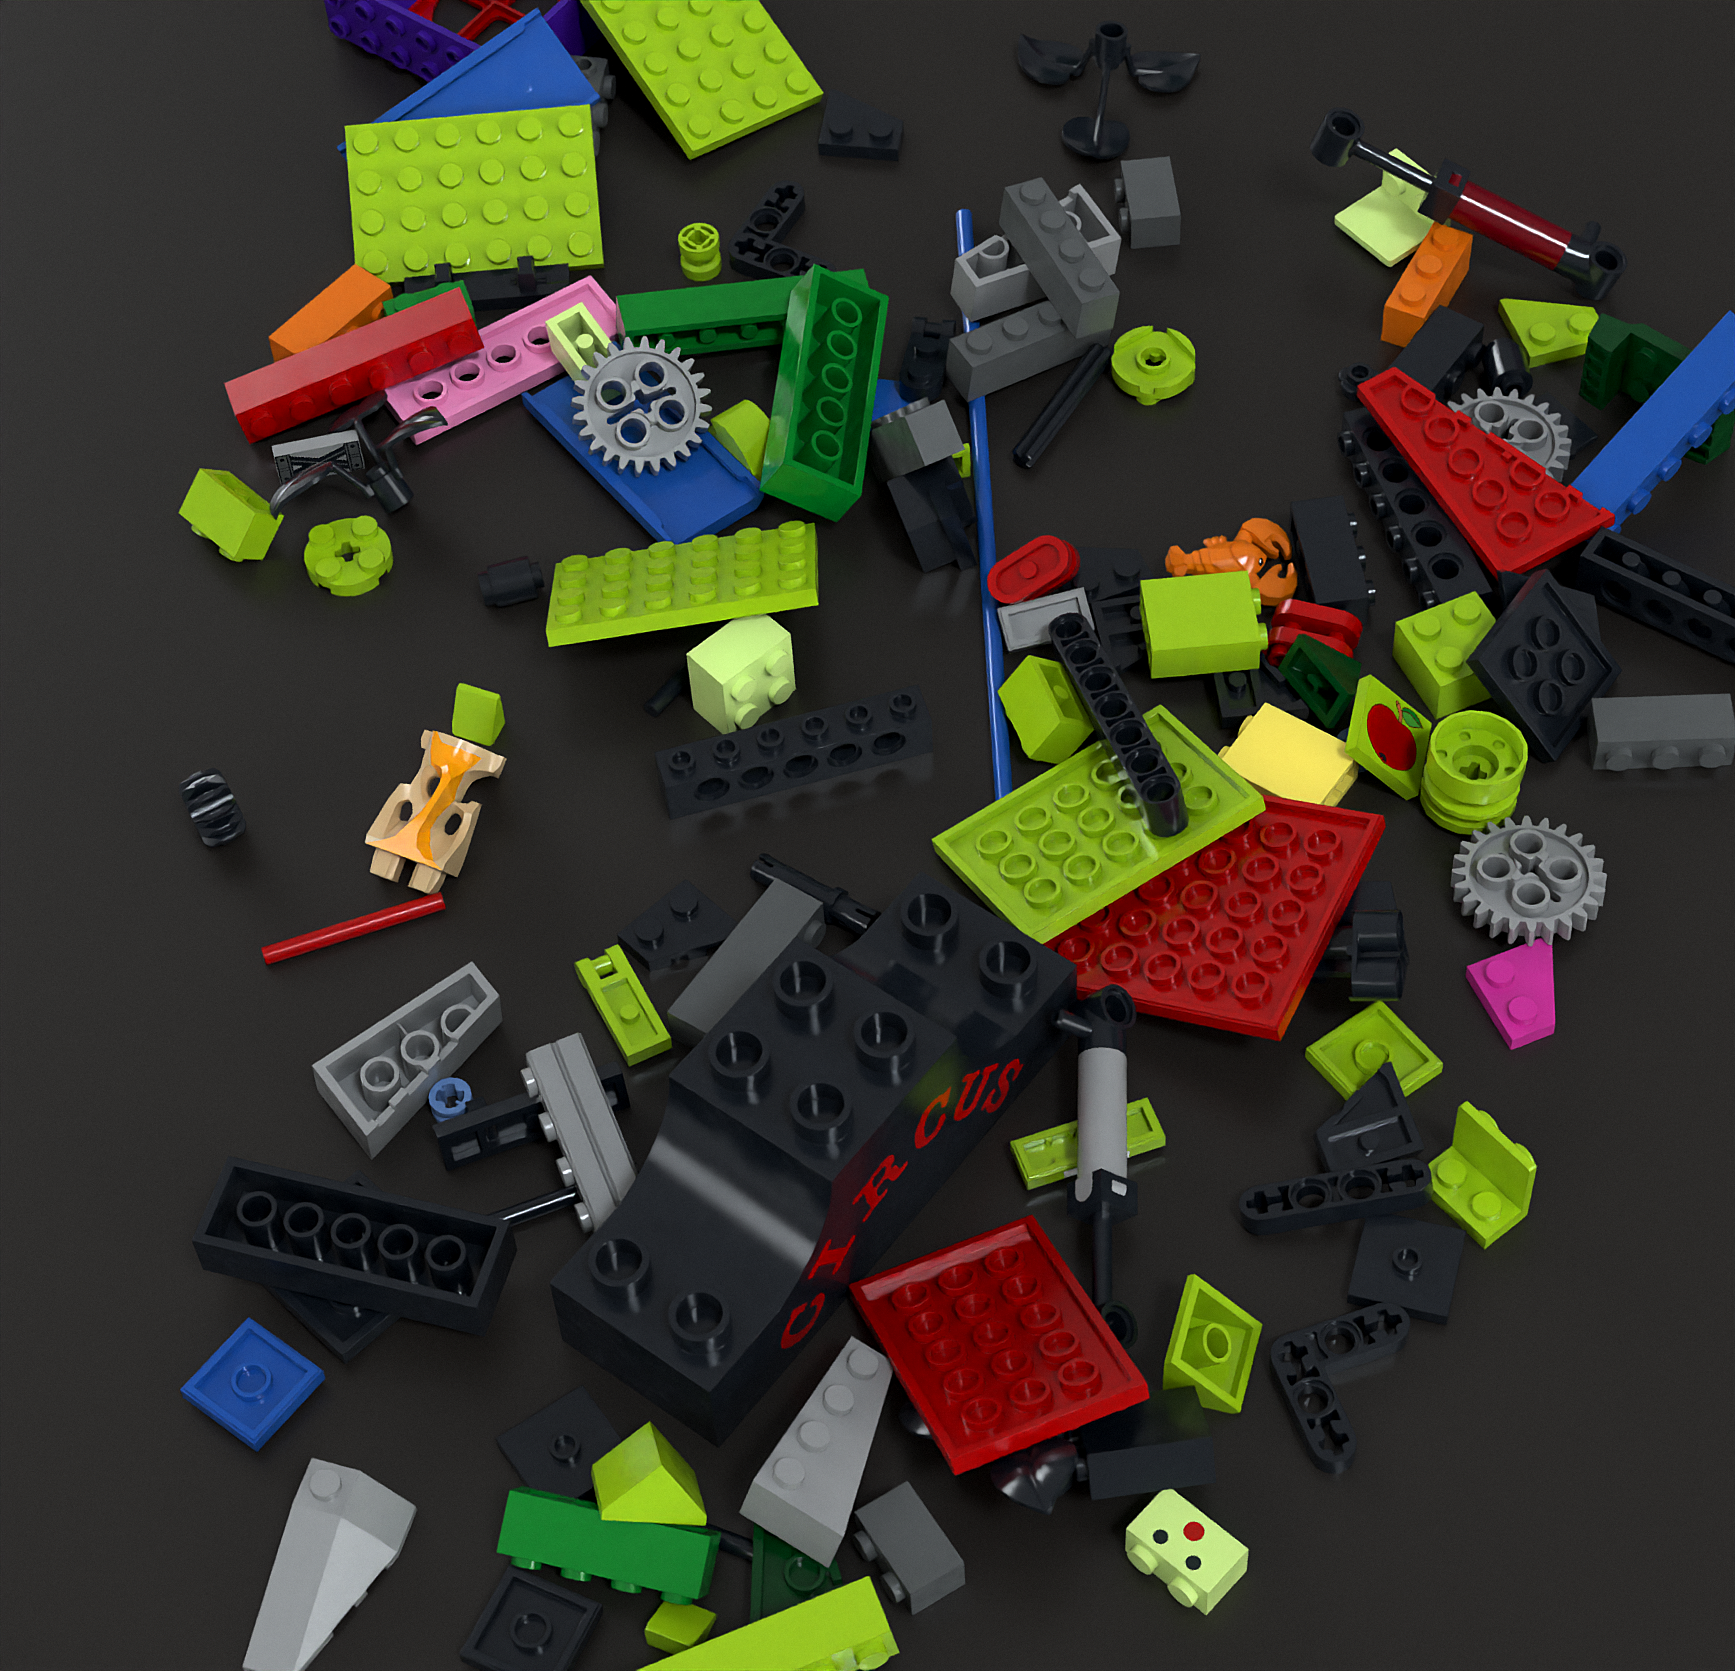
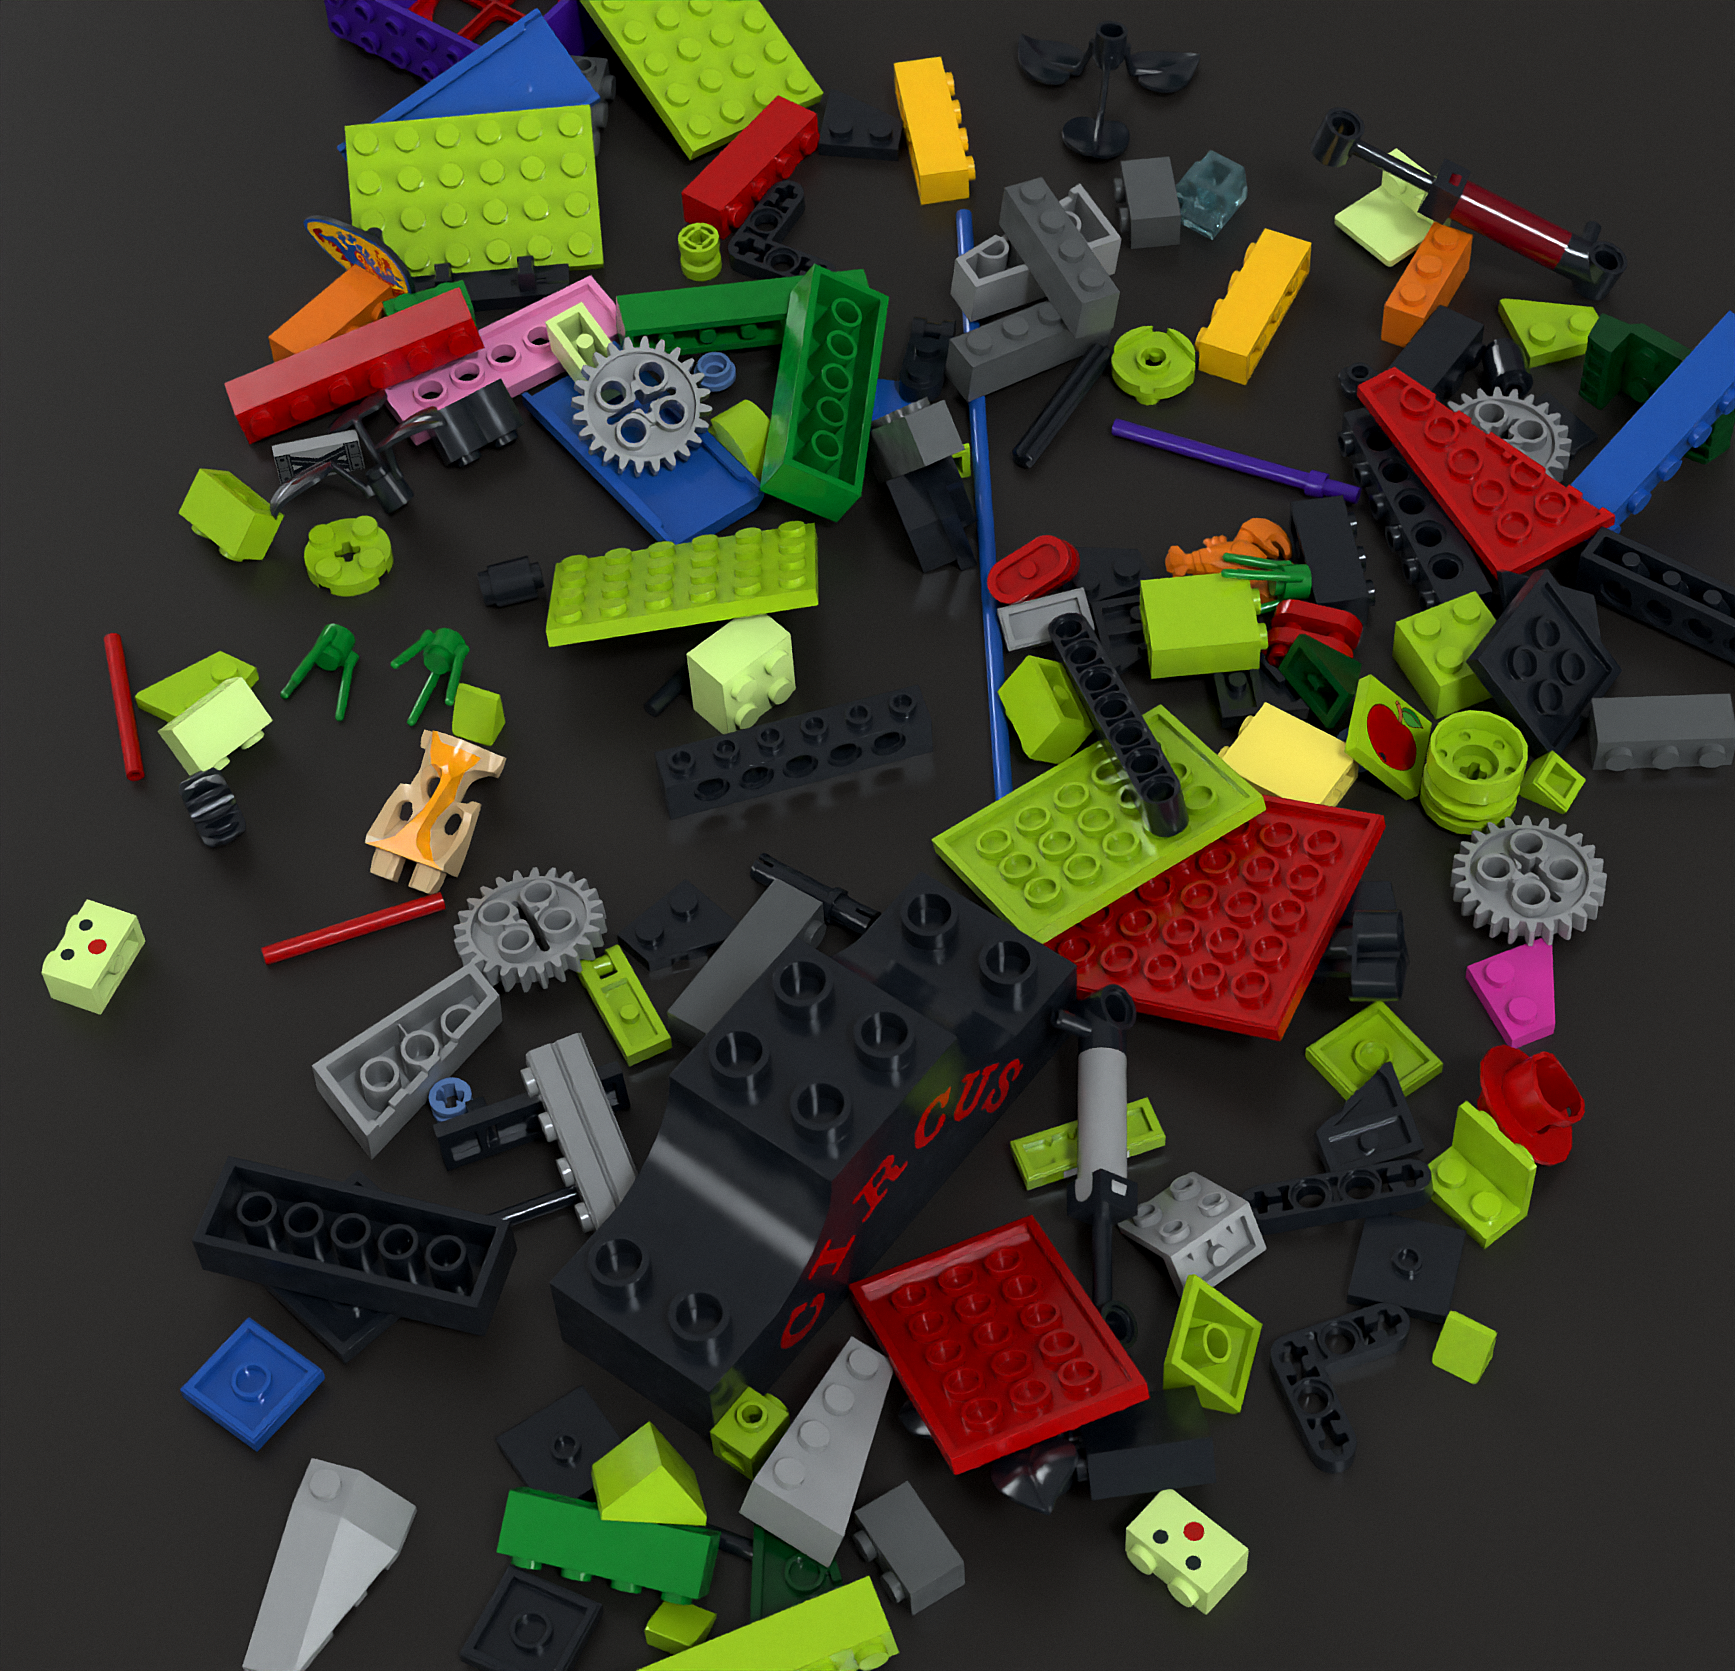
none -> yellowish green brick [41,899,146,1015]
none -> red piece [104,633,145,781]
none -> lime wing [135,651,259,722]
none -> yellowish green brick [158,677,273,775]
none -> green plant [280,624,359,722]
none -> shield [303,215,415,298]
none -> green plant [390,628,470,726]
none -> black brick [427,378,525,468]
none -> light grey gear [454,867,608,992]
none -> red brick [681,95,820,240]
none -> medium blue plate [694,352,736,392]
none -> lime brick [710,1386,791,1481]
none -> yellow brick [894,57,975,205]
none -> dark purple bar [1111,418,1361,504]
none -> light grey bracket [1118,1172,1267,1298]
none -> clear light blue brick [1176,150,1248,240]
none -> yellow brick [1195,228,1312,385]
none -> green plant [1221,553,1312,616]
none -> lime slope [1432,1311,1497,1384]
none -> red helmet [1477,1044,1585,1167]
none -> lime slope [1519,750,1586,814]

